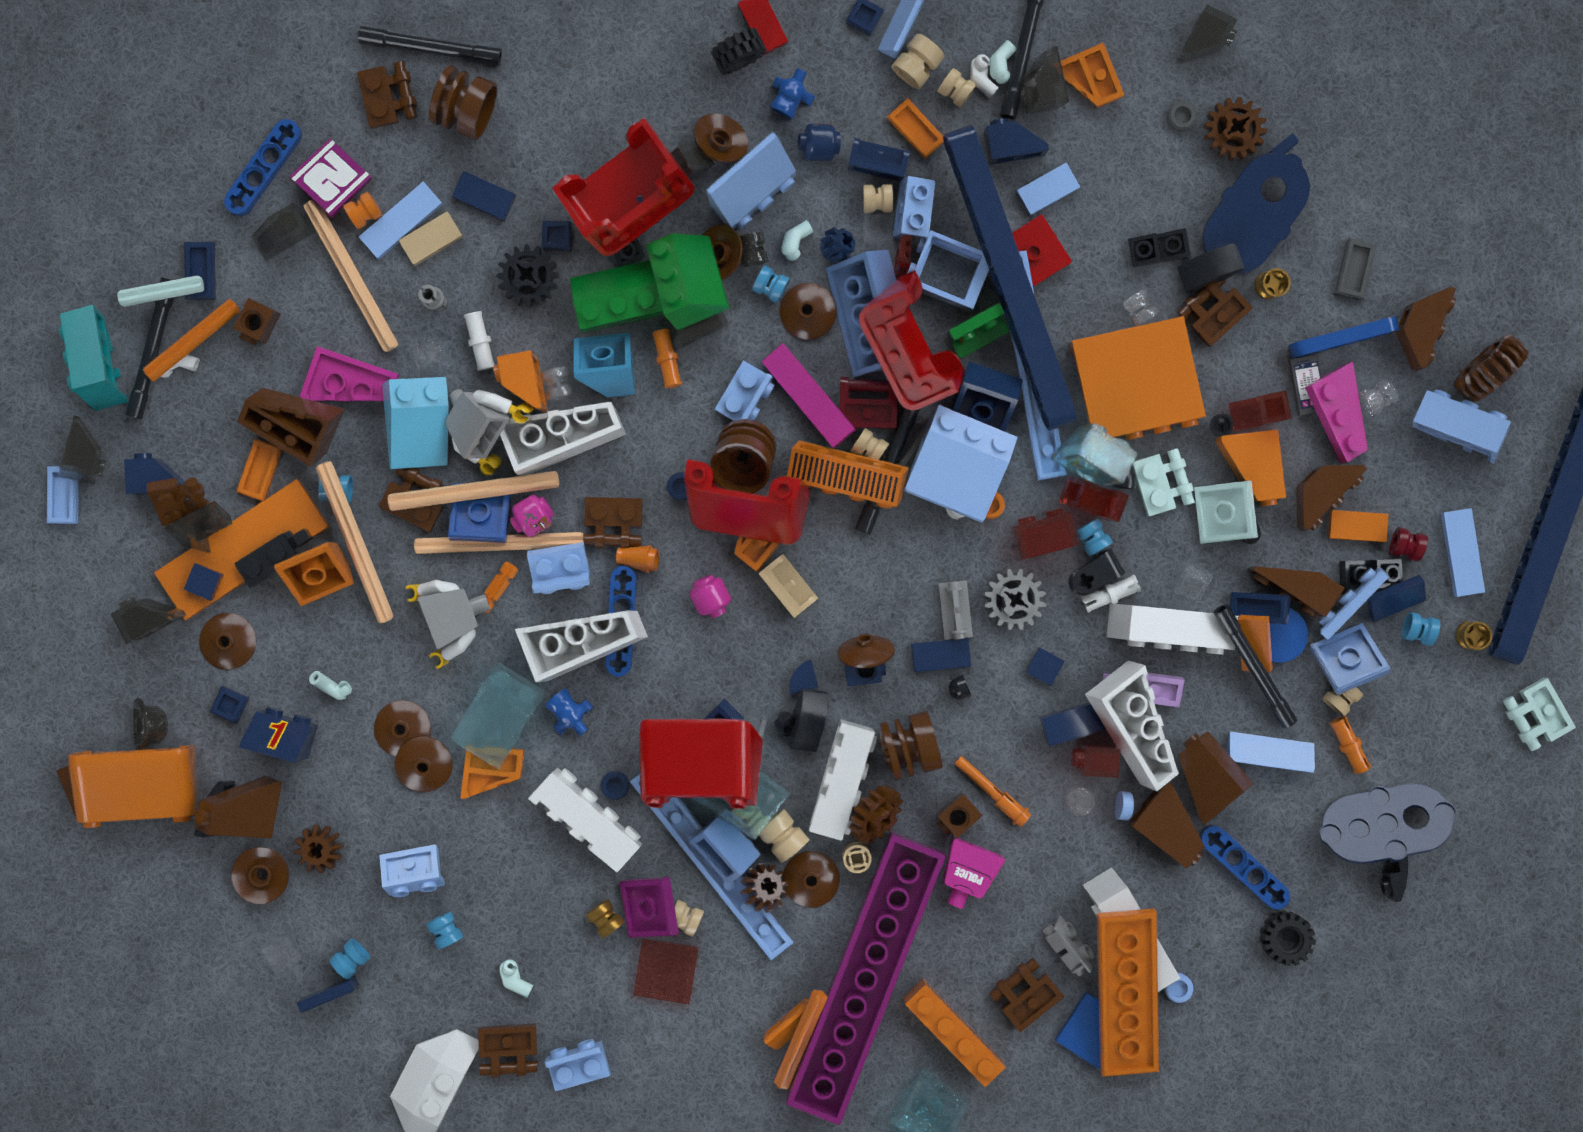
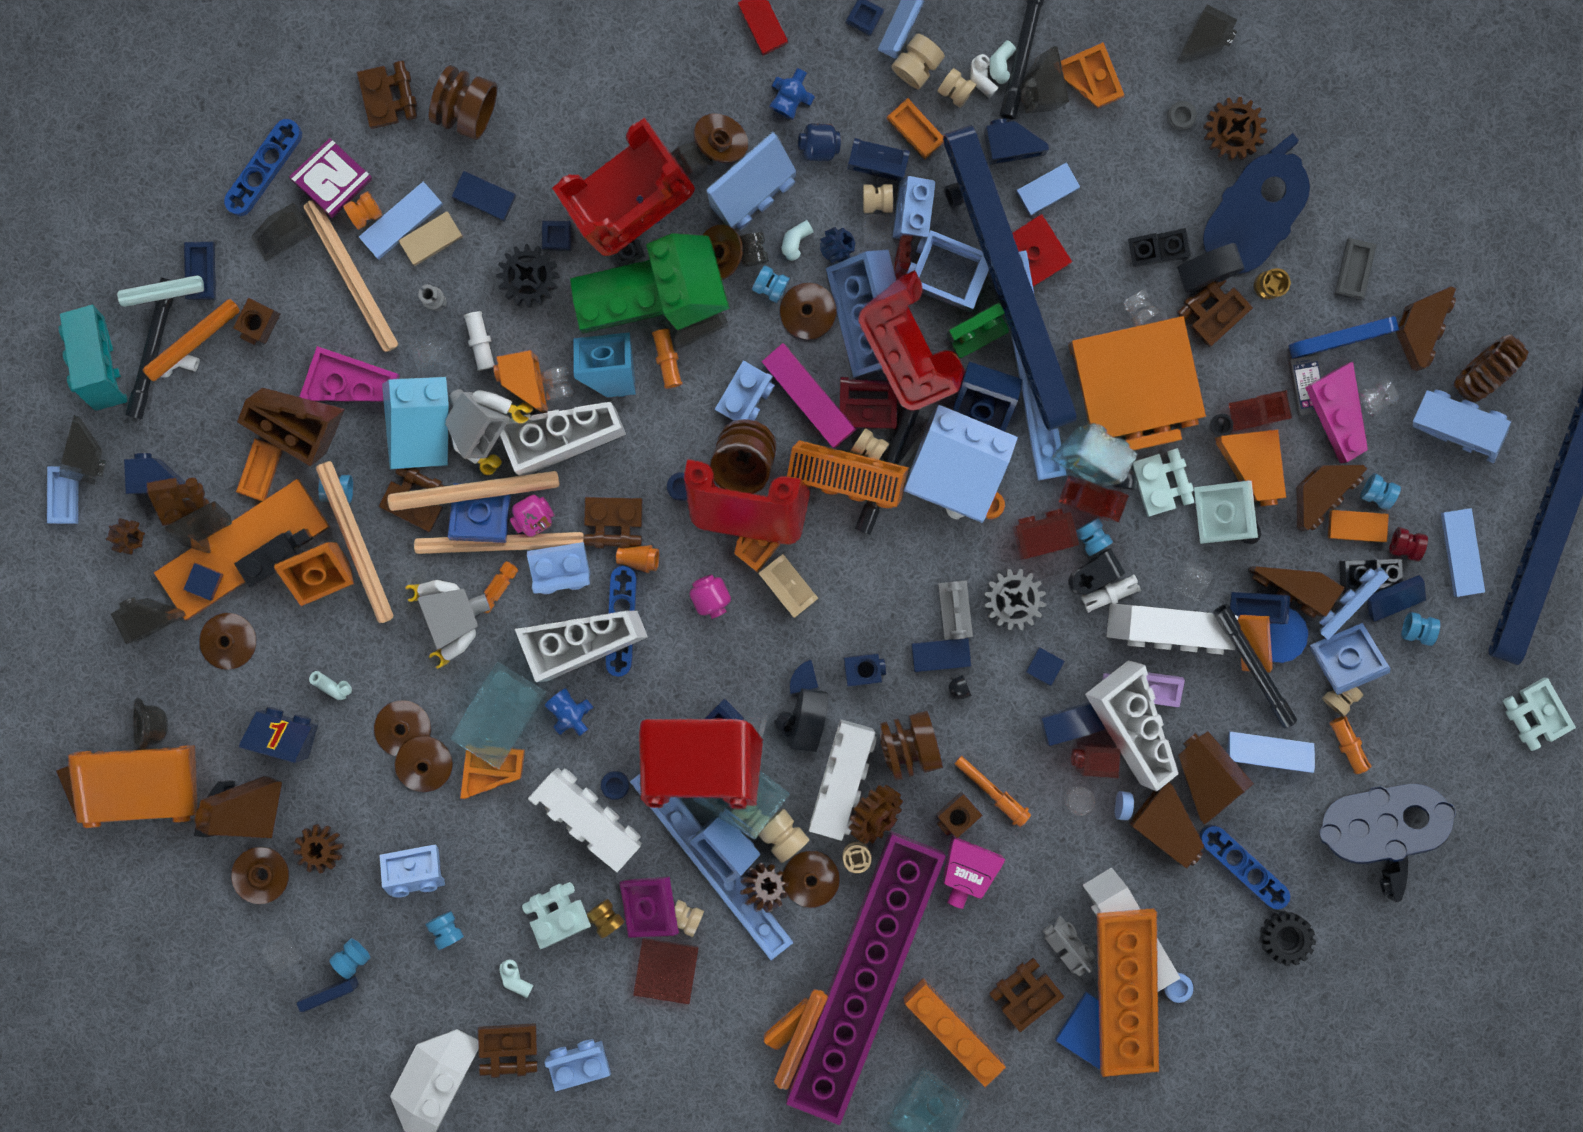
dark blue tile [210,686,250,724] -> none
black piece [358,26,502,66] -> none
black tyre [711,28,767,75] -> none
reddish brown dish [837,634,895,668] -> none
pearl gold wheel [1455,621,1492,650] -> none
none -> reddish brown gear [106,518,145,555]
none -> light aqua plate [522,882,591,949]
none -> black hinge [944,183,964,208]
none -> orange tile [1120,429,1182,453]
none -> dark azure wheel [1360,473,1401,511]

